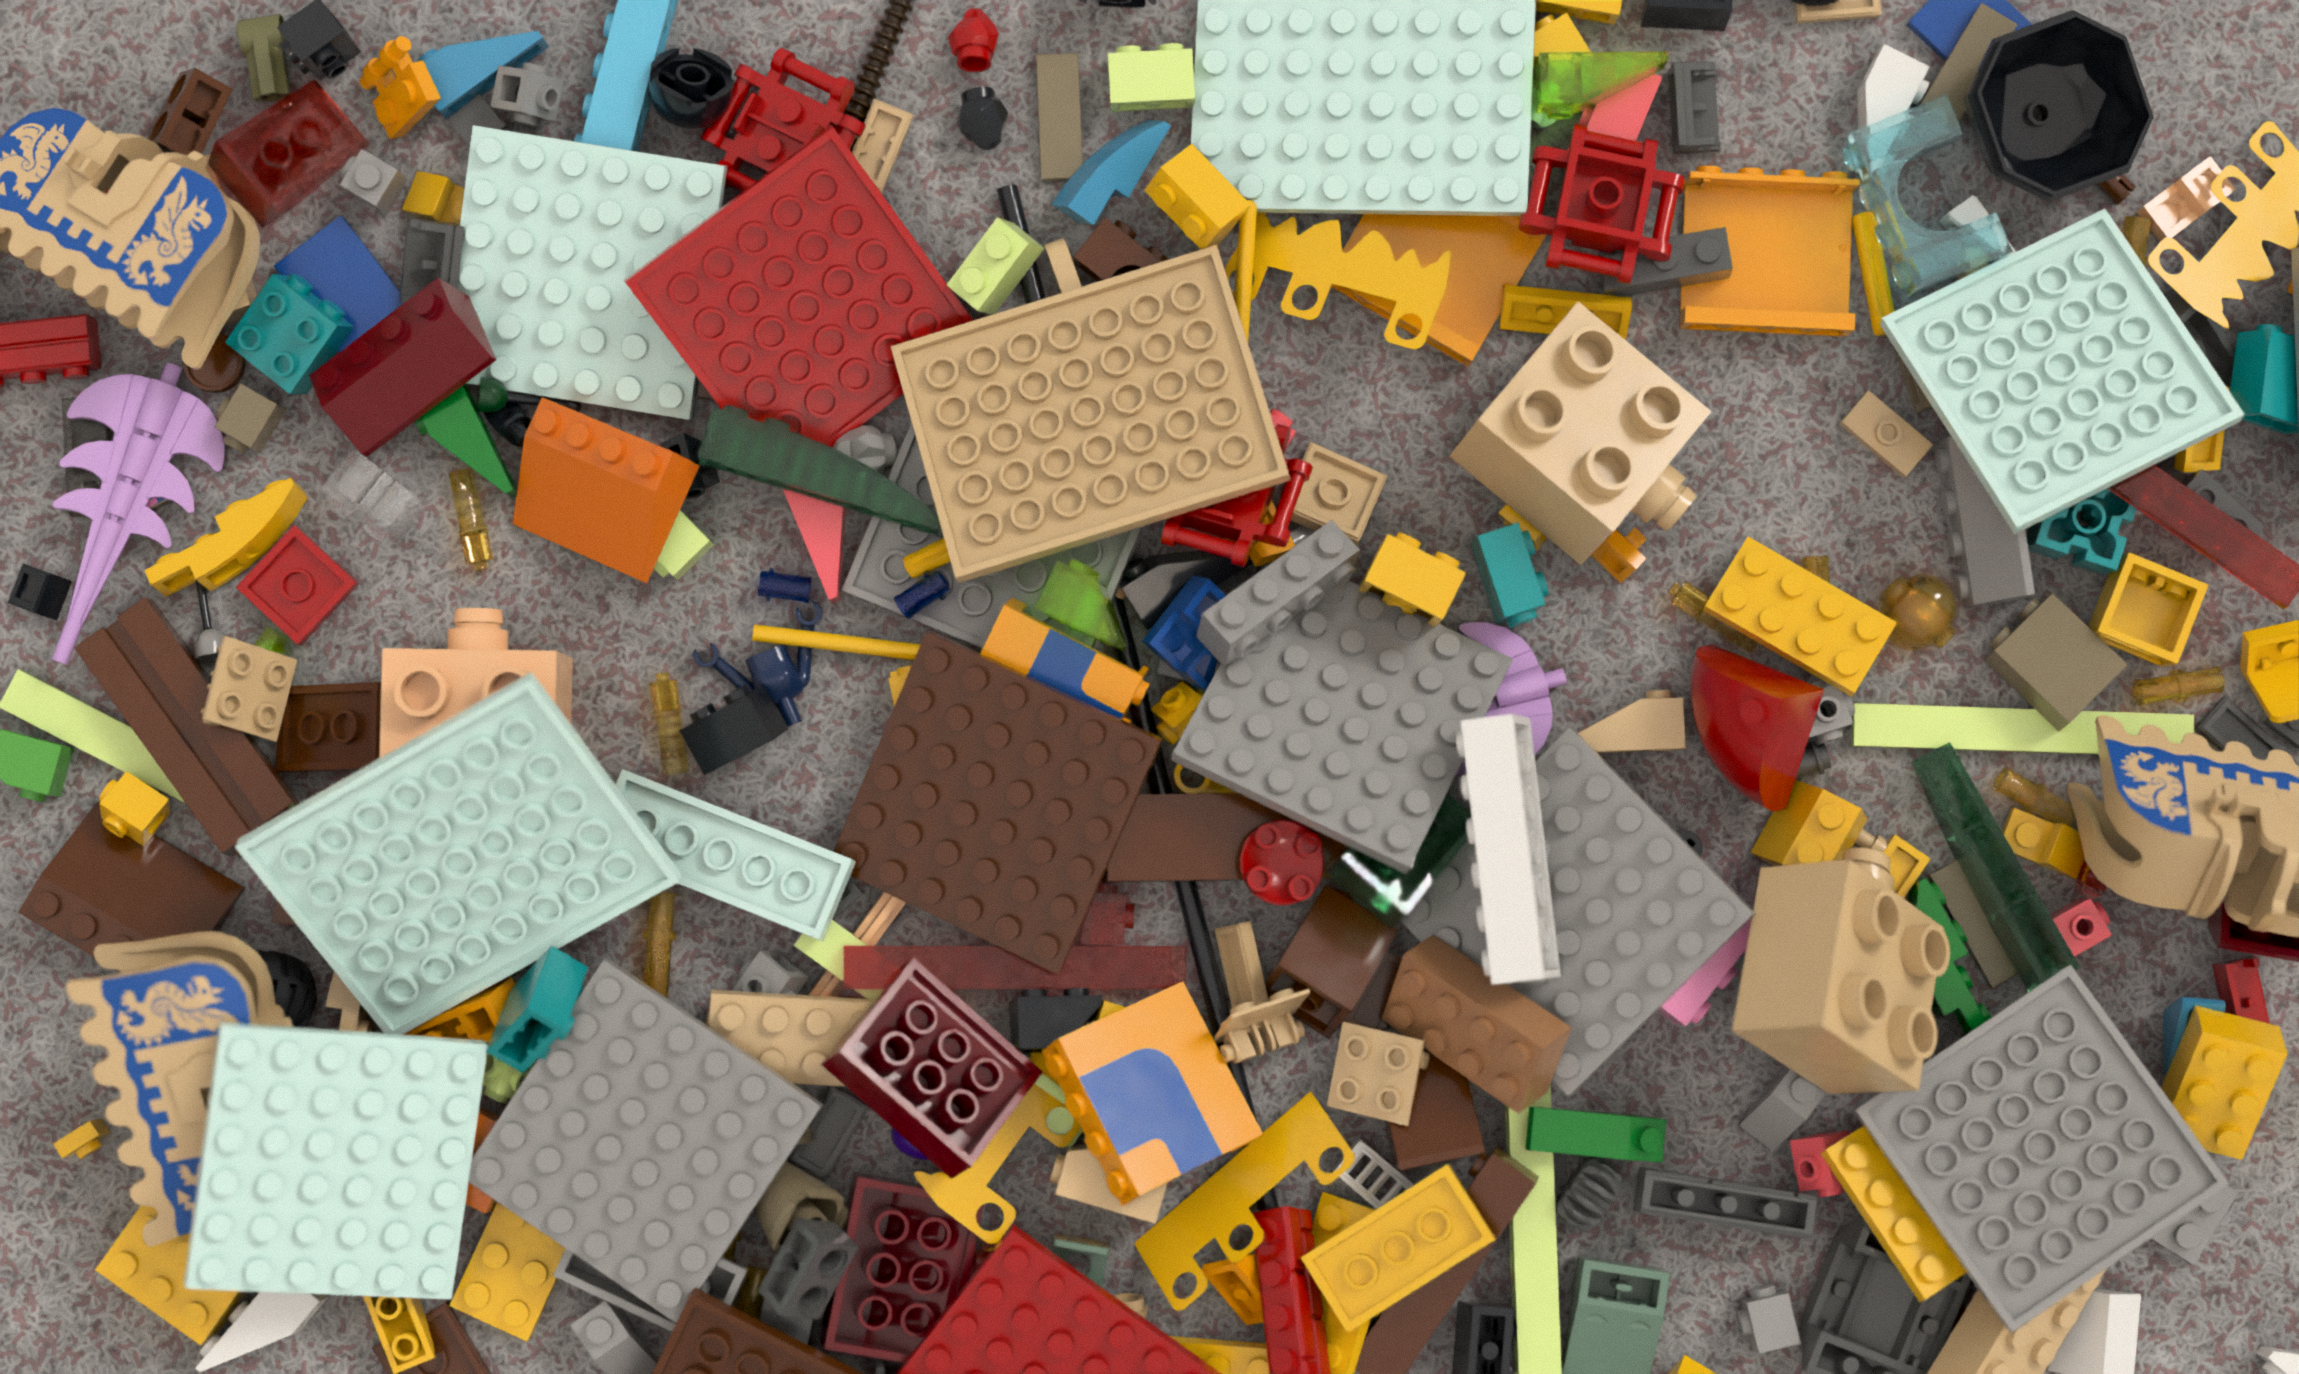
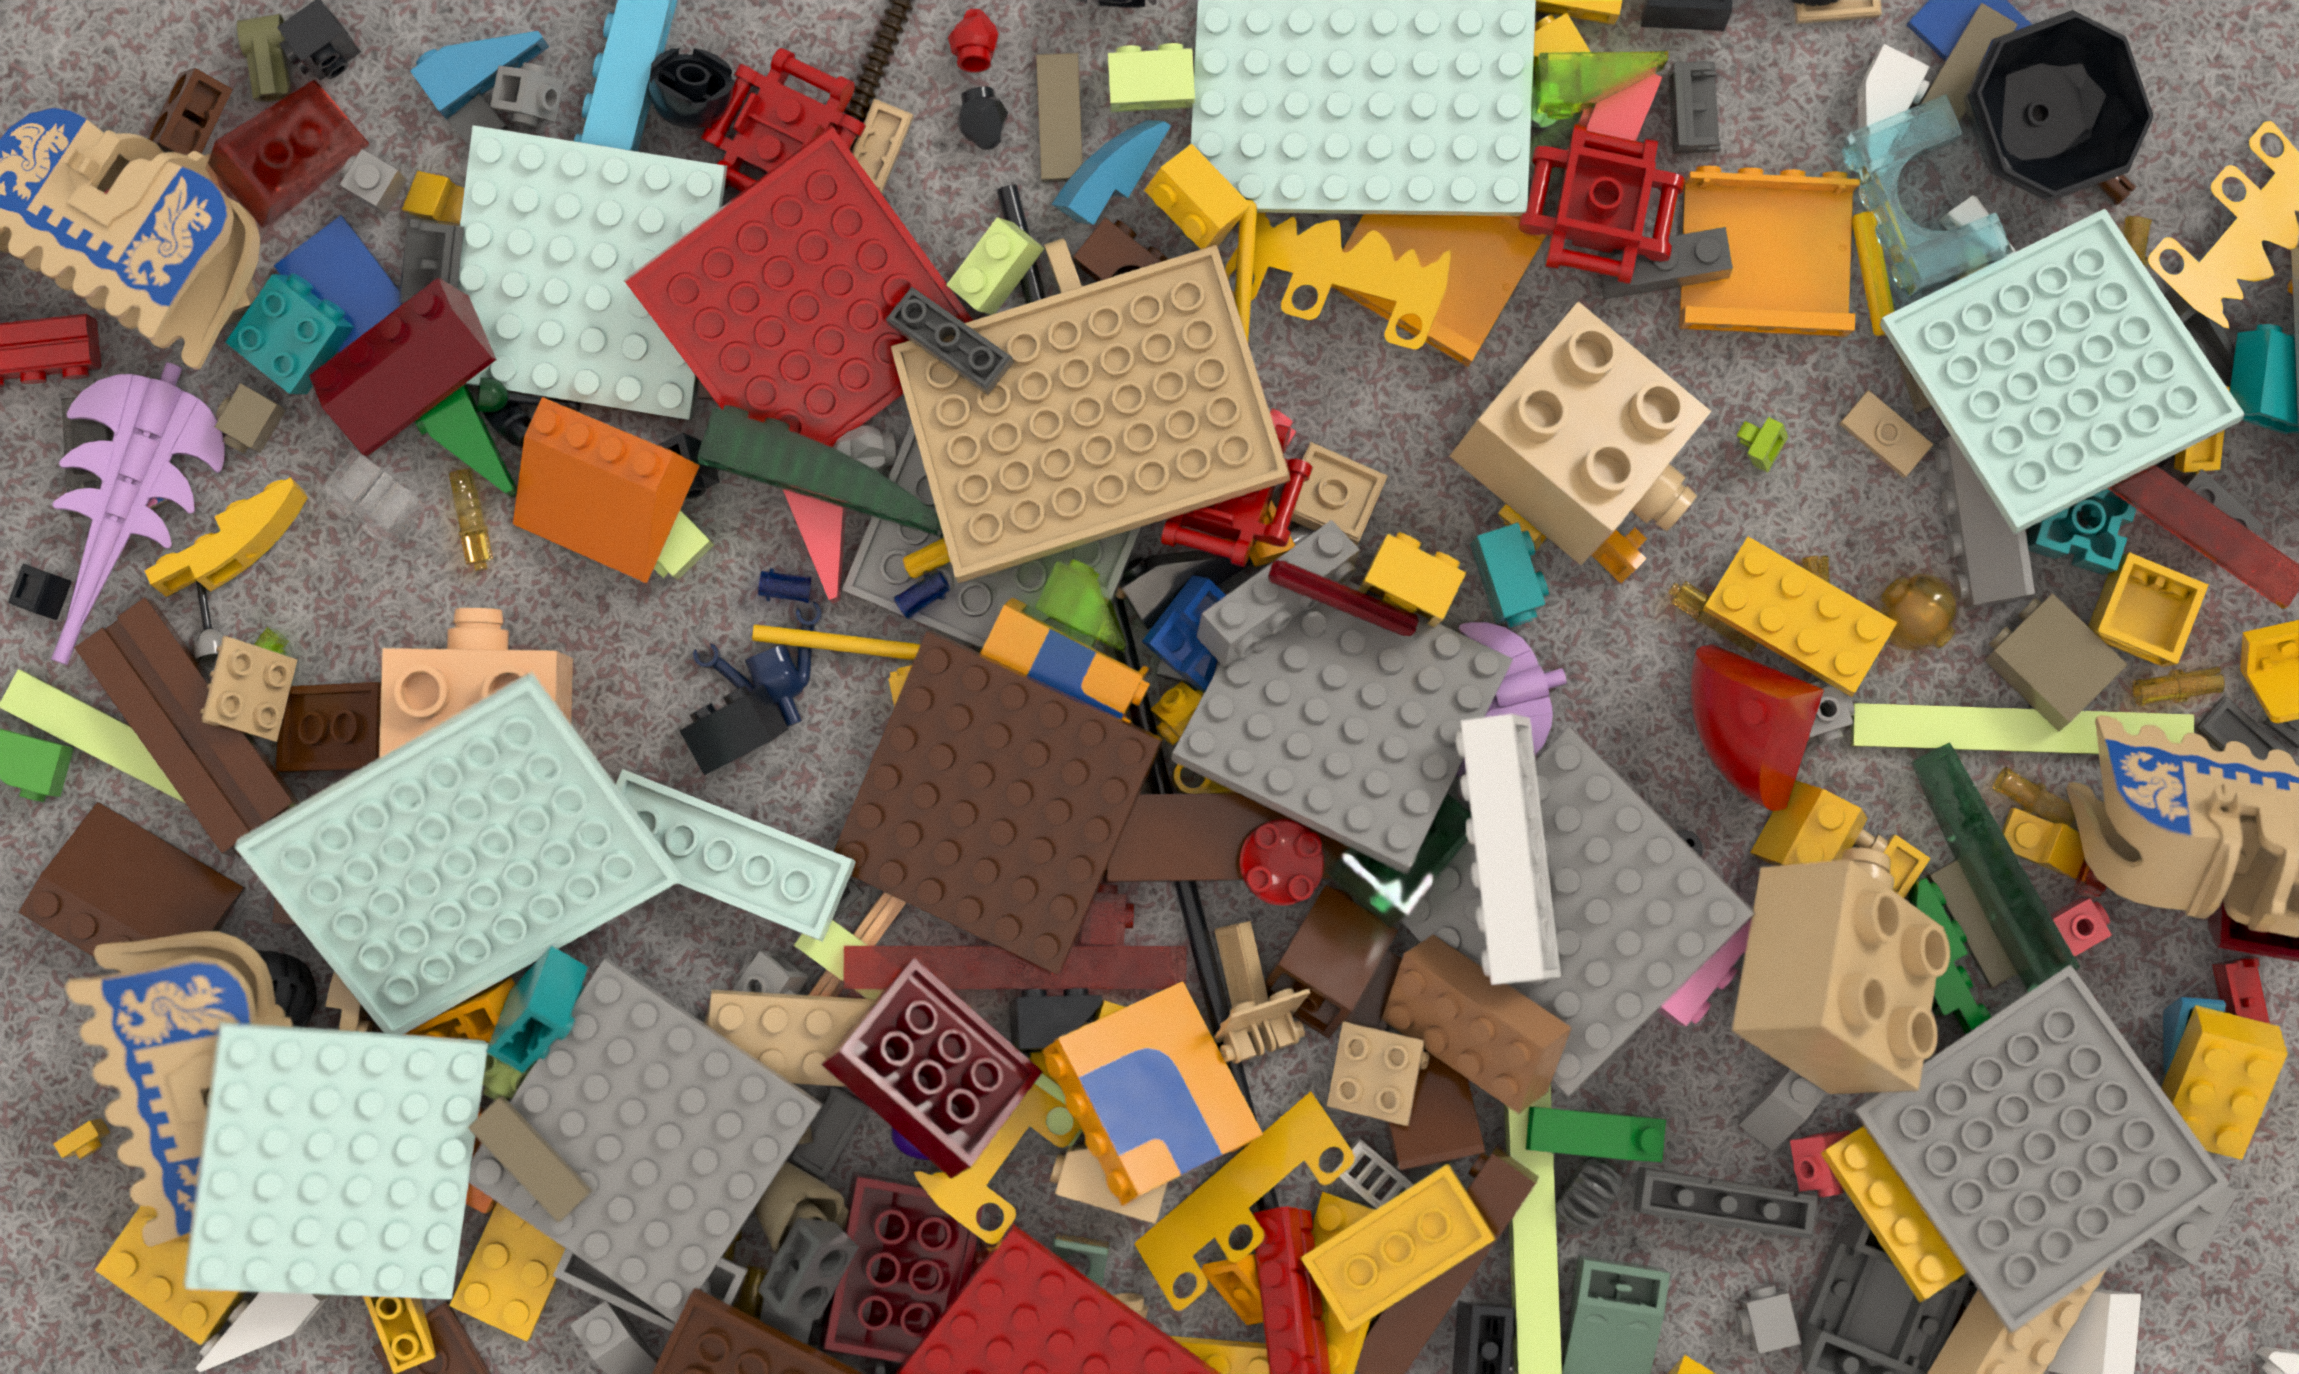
yellow brick [99,771,170,846] -> none
reddish brown piece [183,333,245,393] -> none
red plate [236,525,359,646] -> none
light orange plate [359,36,441,139] -> none
clear yellow pin [642,891,677,999] -> none
clear yellow piece [649,672,689,776] -> none
yellow plate [1499,284,1632,340] -> none
tan slope [1578,690,1686,753] -> none
dark grey pin [1796,742,1831,778] -> none
light nougat slope [2136,156,2236,242] -> none
none -> dark tan tile [468,1095,593,1223]
none -> dark grey tile [886,287,1014,395]
none -> dark red axle [1268,560,1419,636]
none -> lime tile [1736,417,1789,473]

